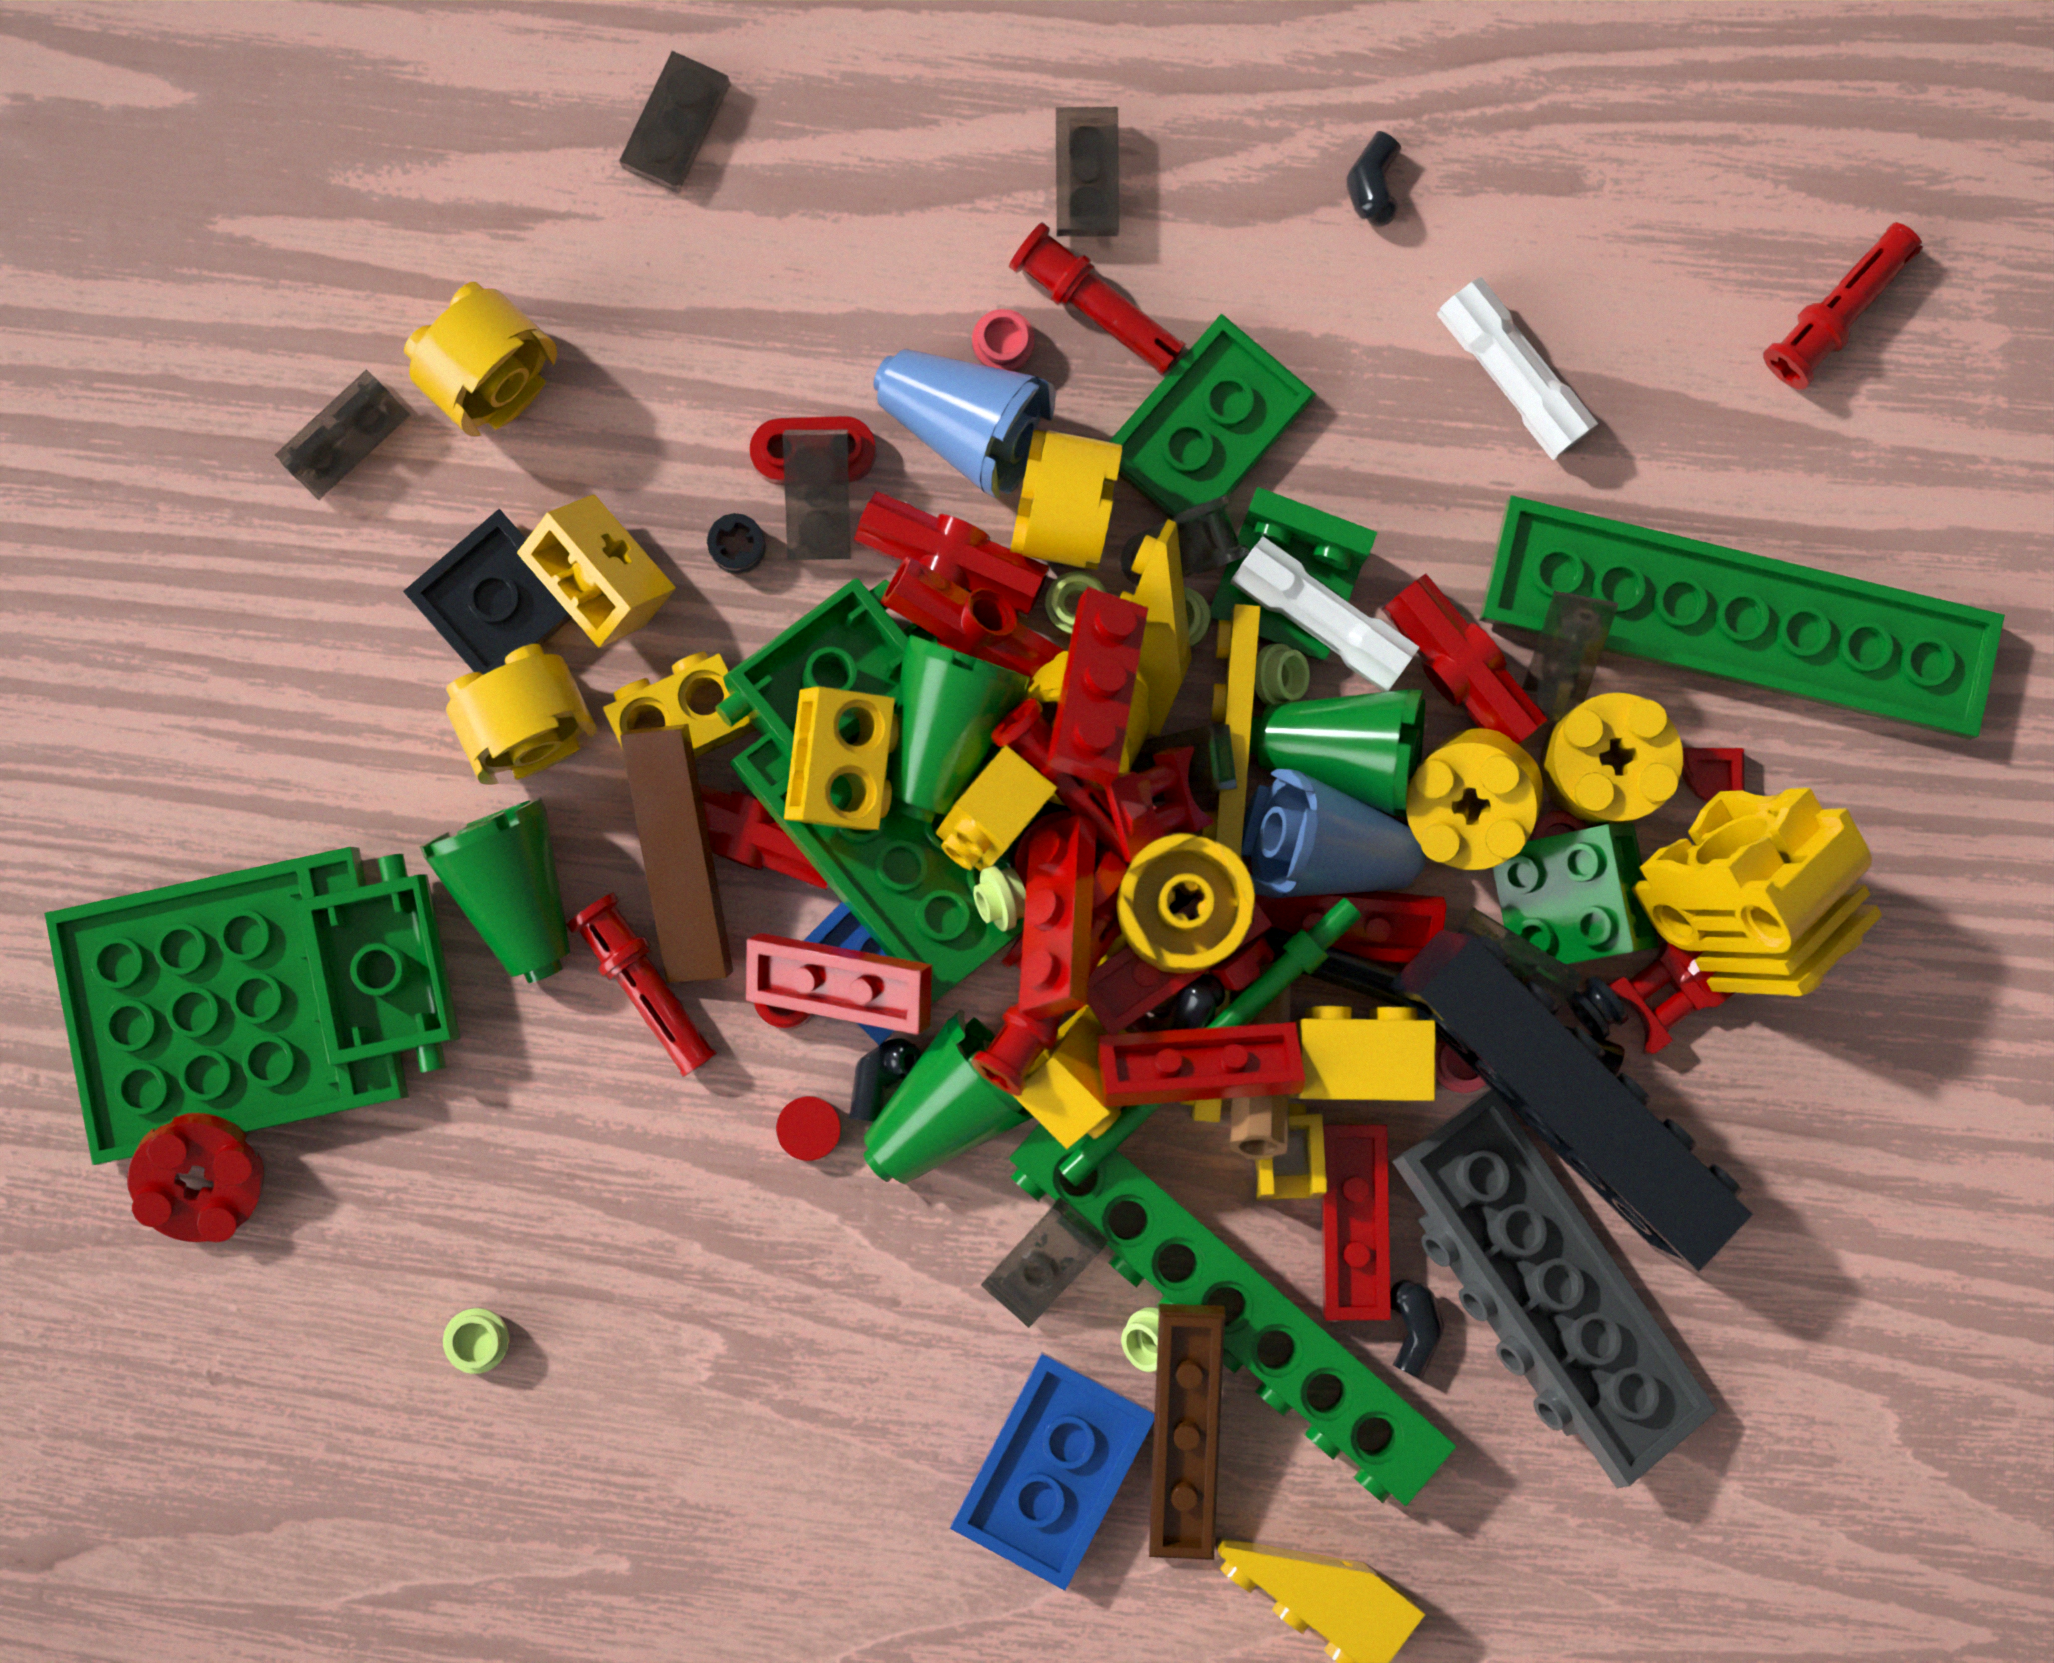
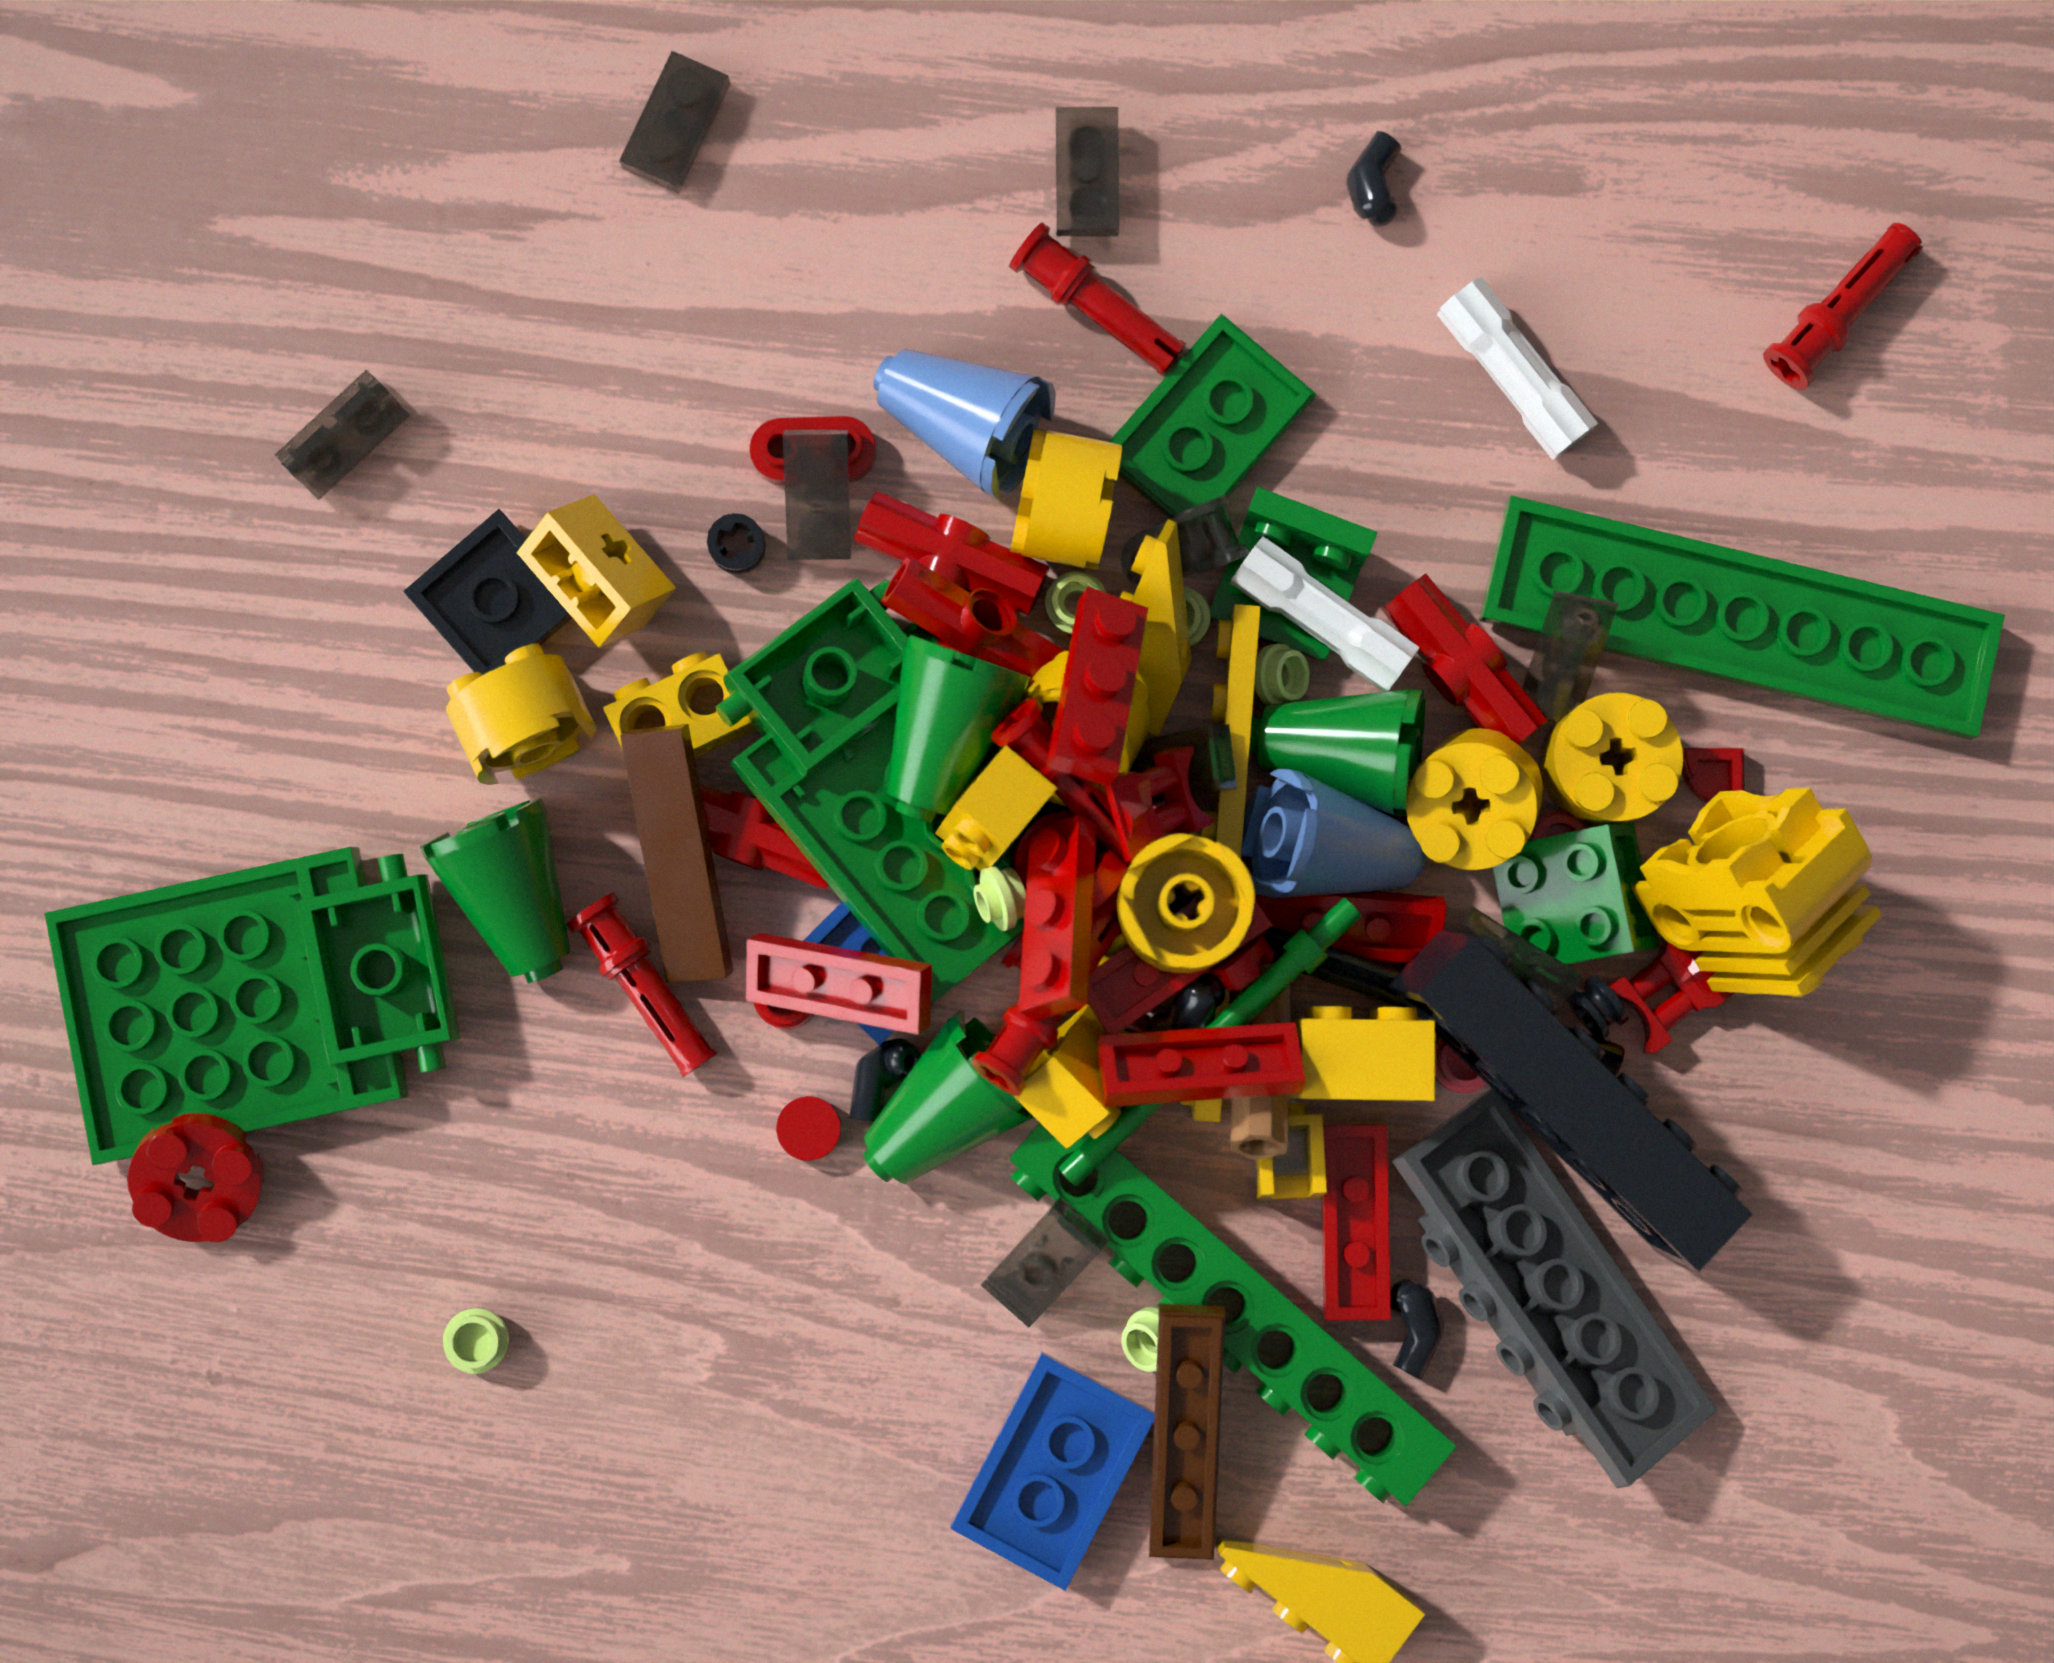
yellow brick [404,281,557,437] -> none
yellow brick [784,687,899,830] -> none
coral plate [972,309,1035,371] -> none

